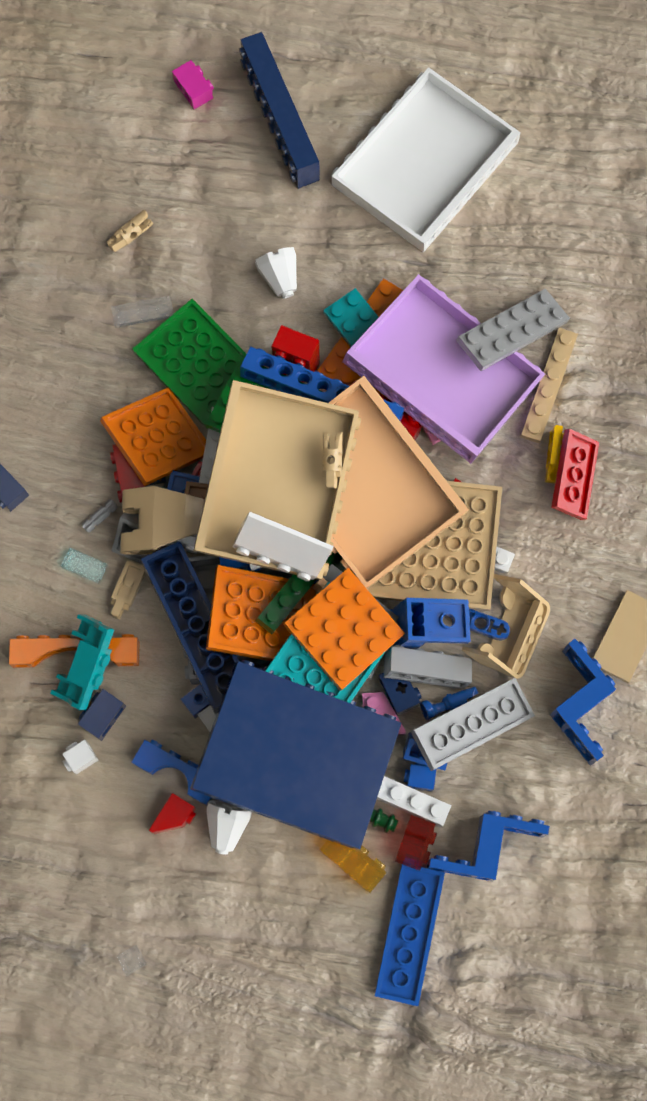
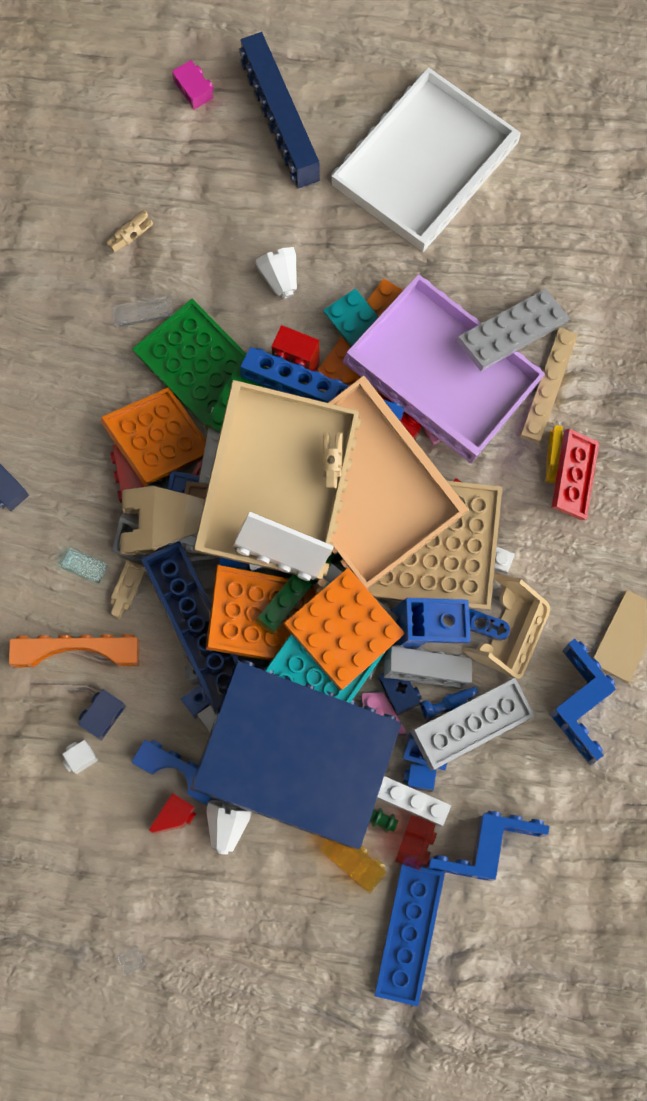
teal bracket [50,614,115,710] -> none
light grey axle [82,499,118,533] -> none

